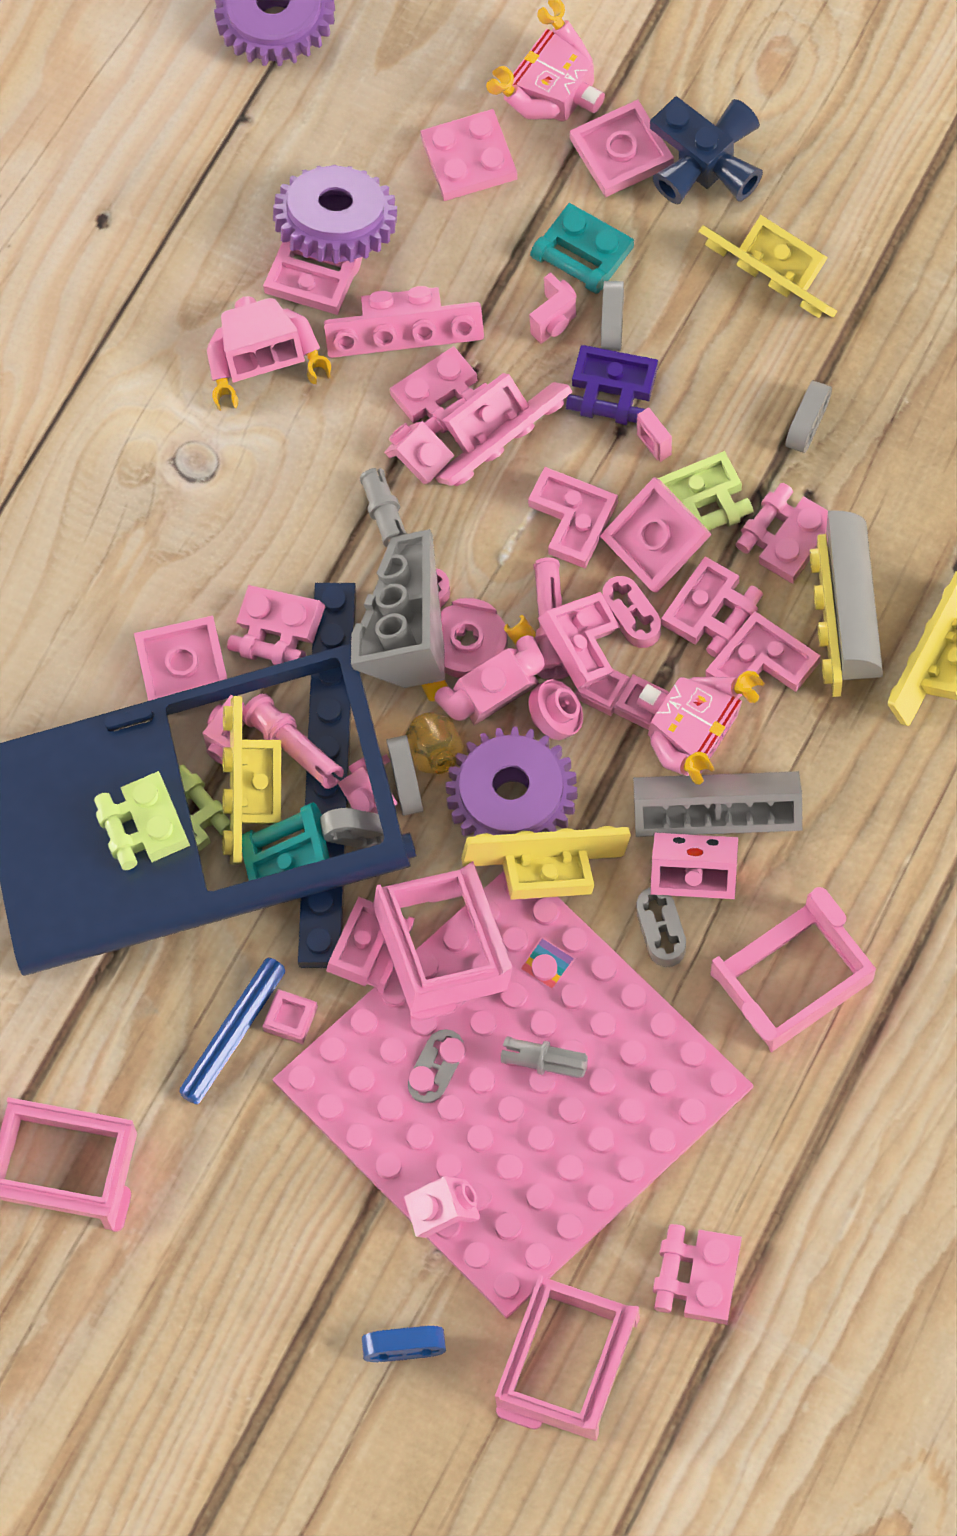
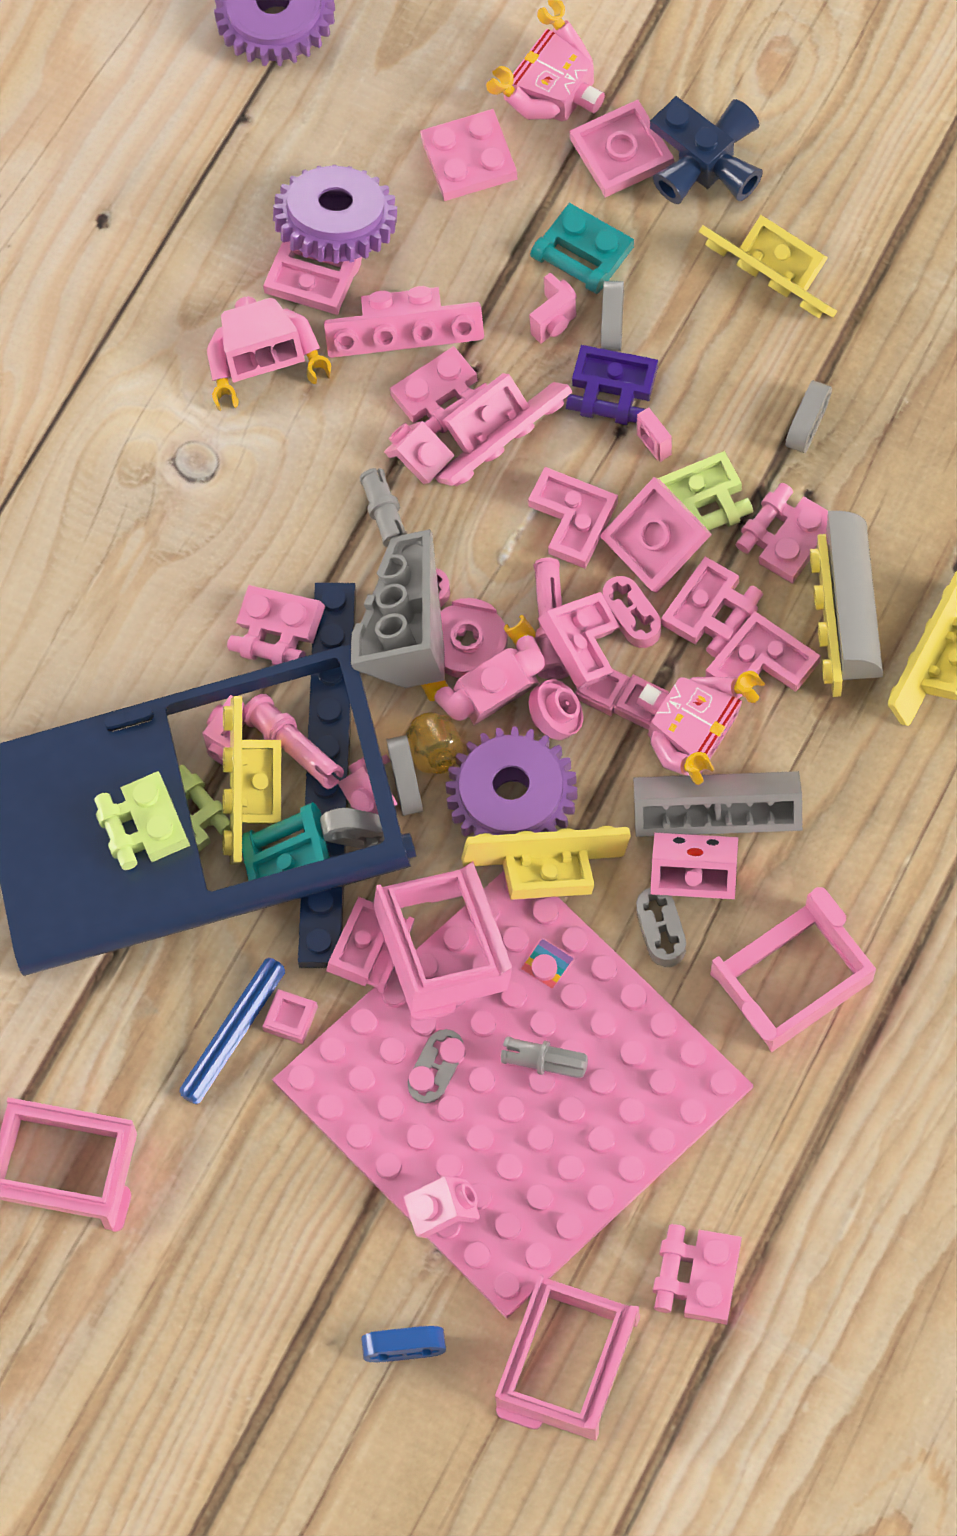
bright pink plate [134,616,227,701] -> none

